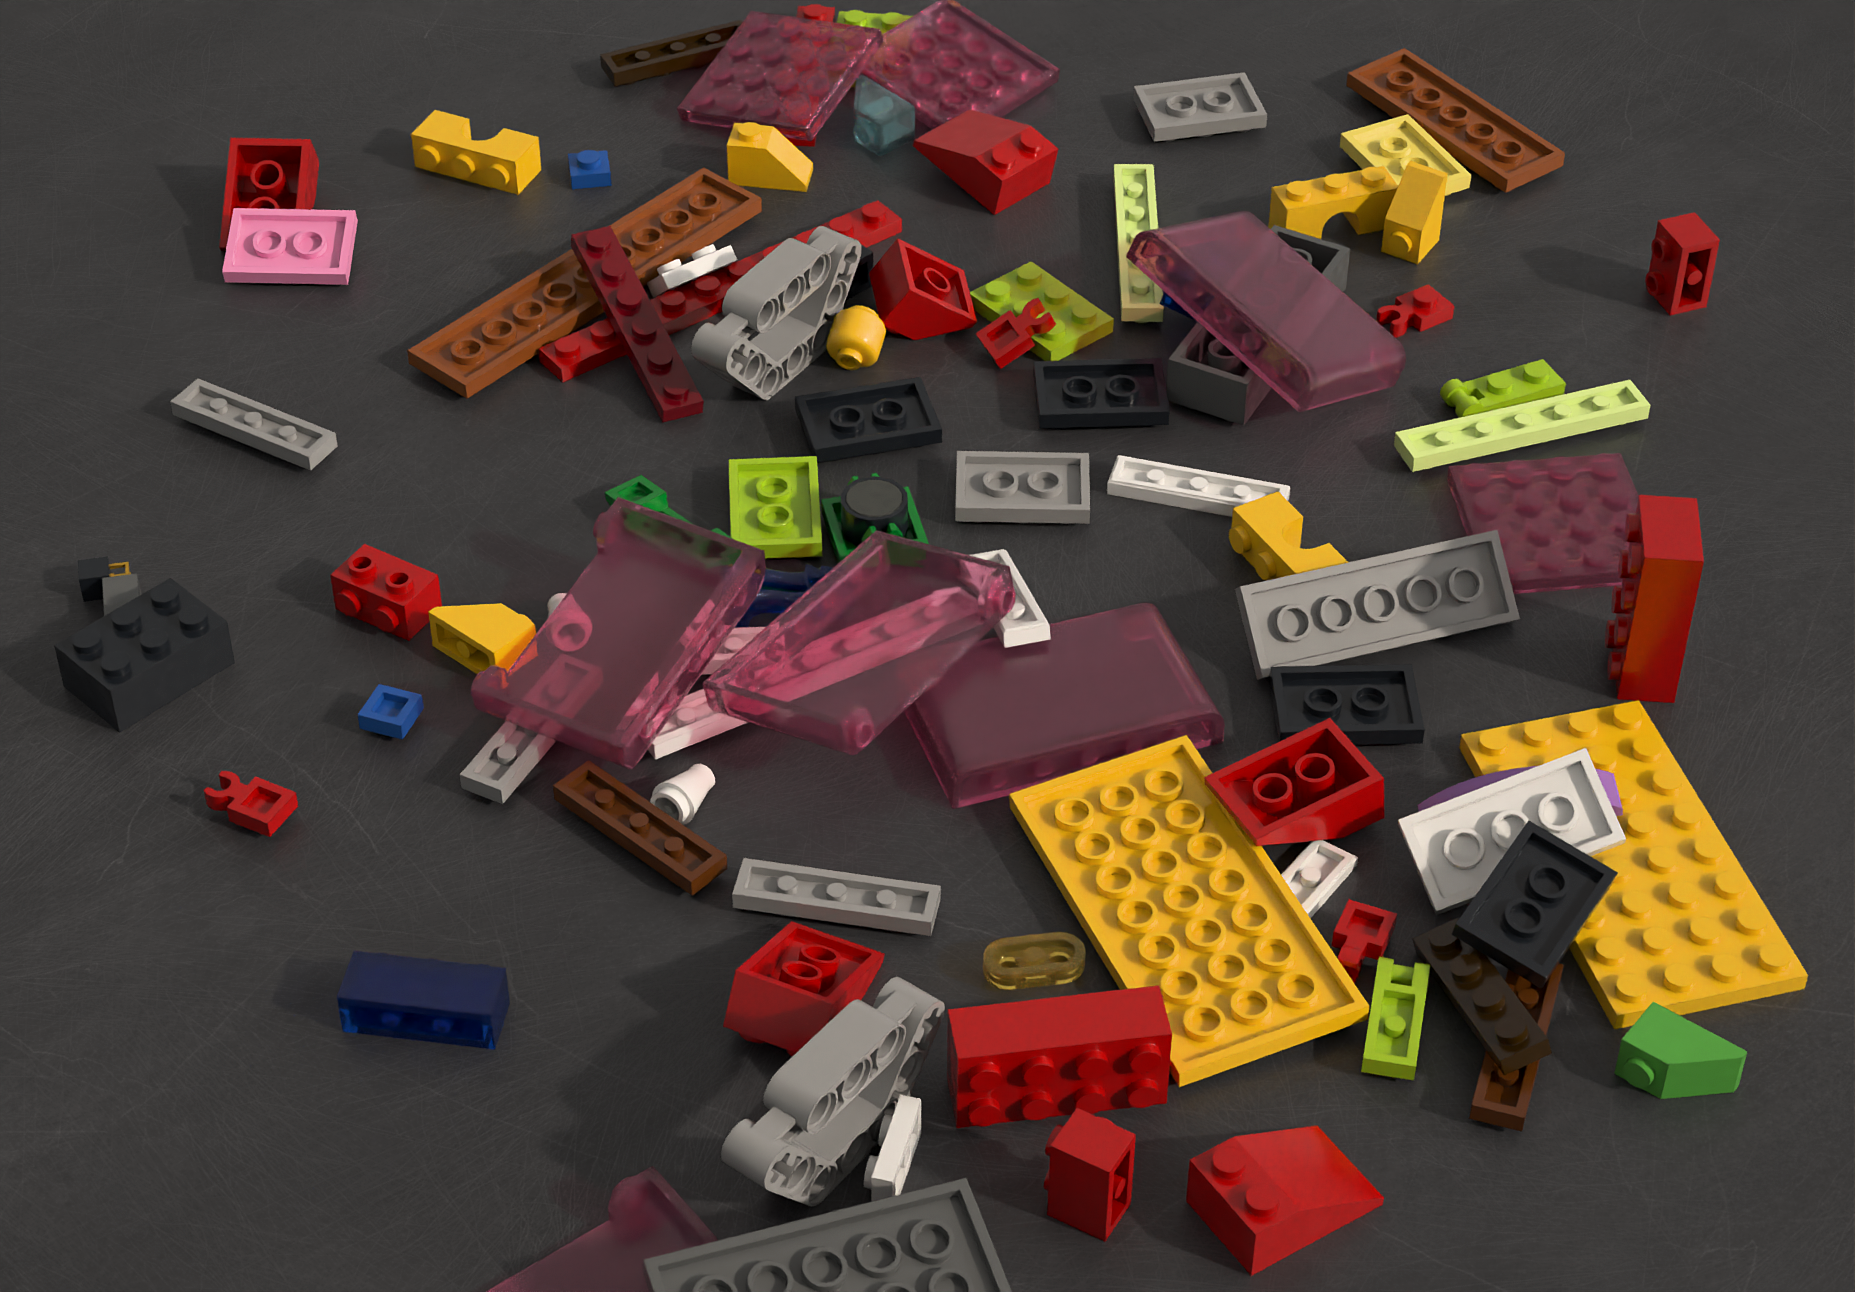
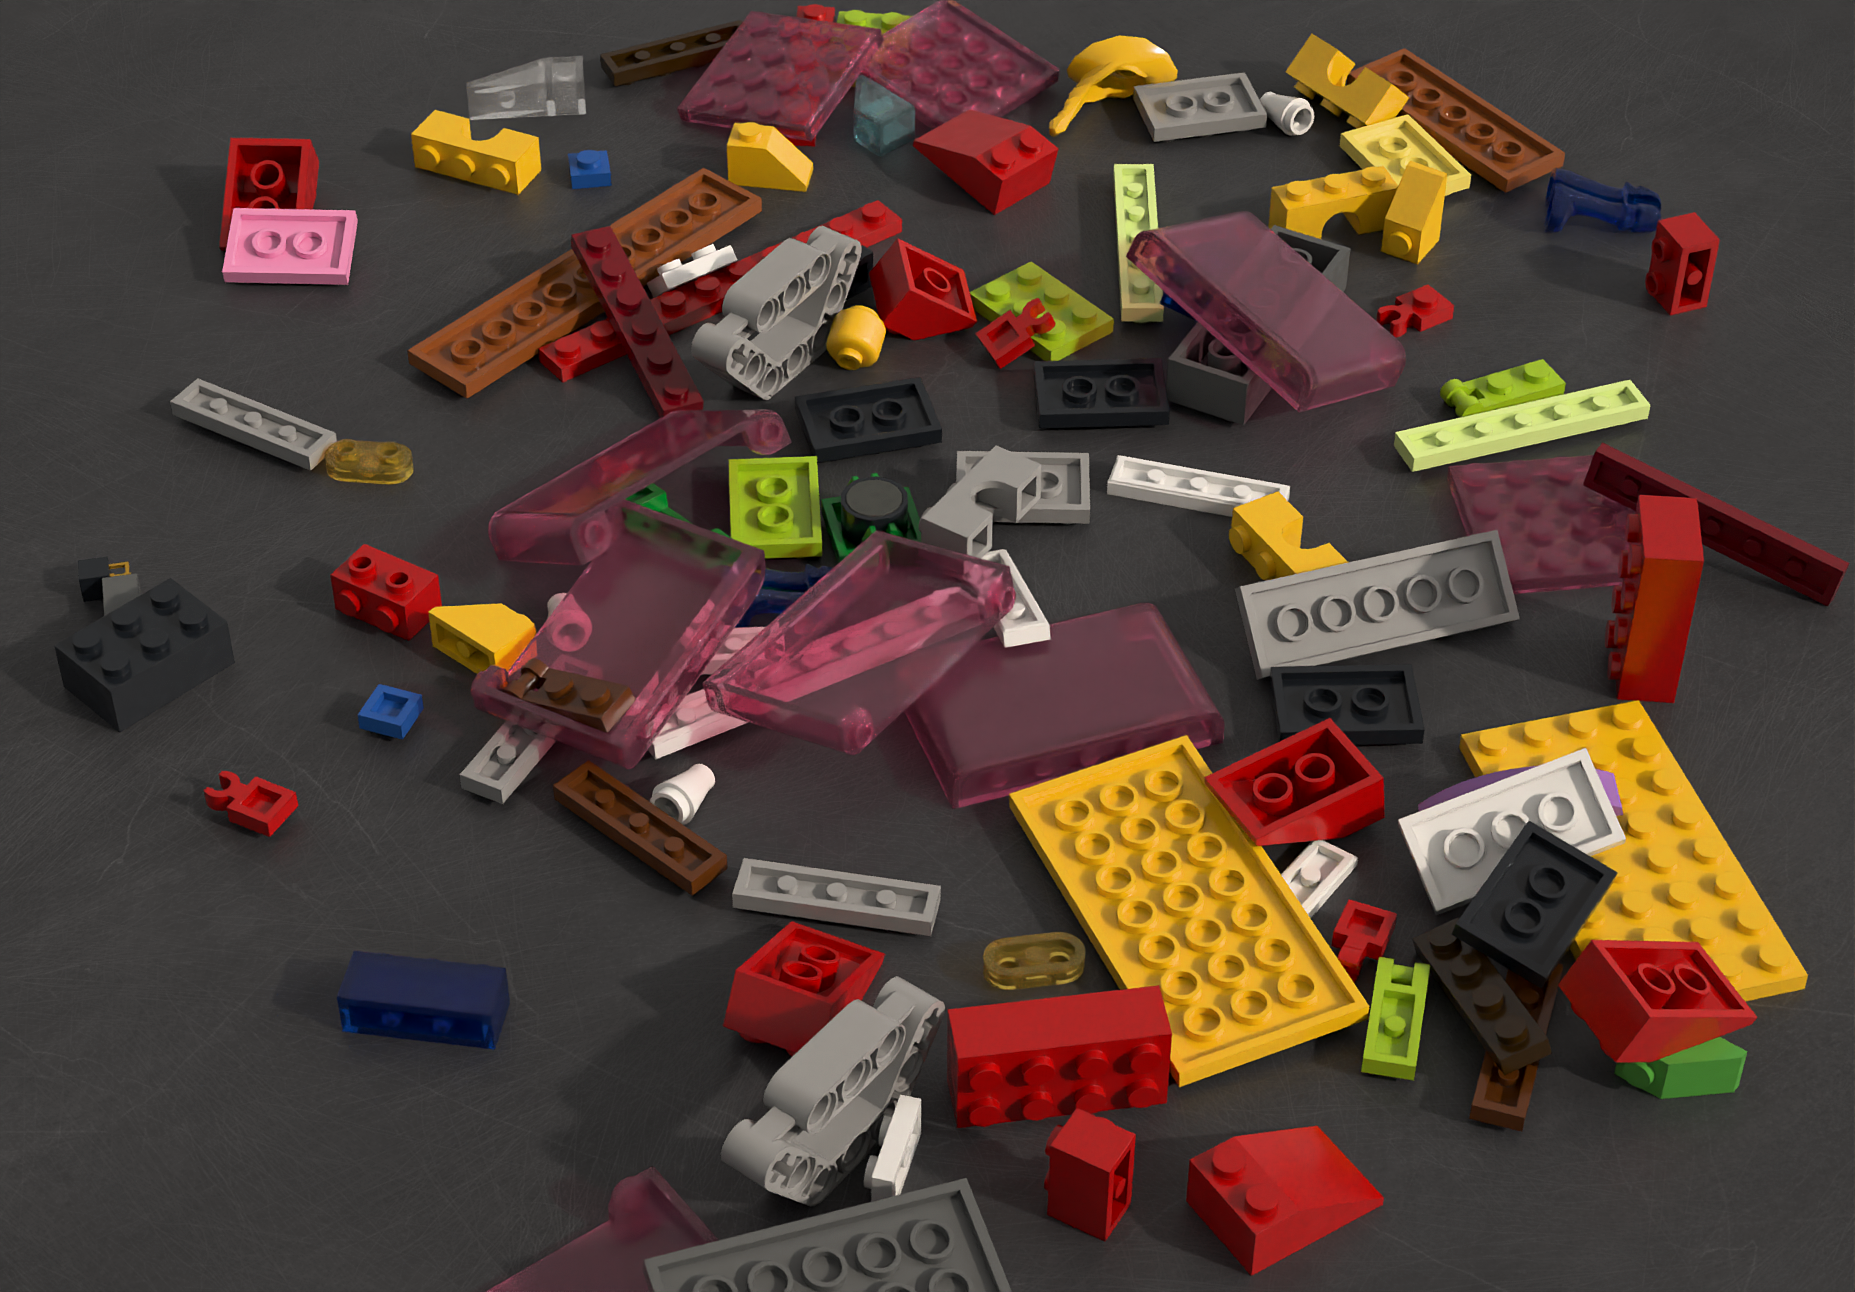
none -> clear yellow plate [325,439,414,484]
none -> clear slope [467,56,586,120]
none -> clear pink windscreen [488,409,792,565]
none -> reddish brown plate [501,658,636,733]
none -> light grey arch [919,445,1041,572]
none -> yellow hat [1049,35,1178,137]
none -> white cone [1260,92,1314,136]
none -> yellow arch [1286,34,1409,129]
none -> clear blue piece [1545,167,1661,233]
none -> red slope [1558,940,1757,1063]
none -> dark red plate [1583,442,1850,606]

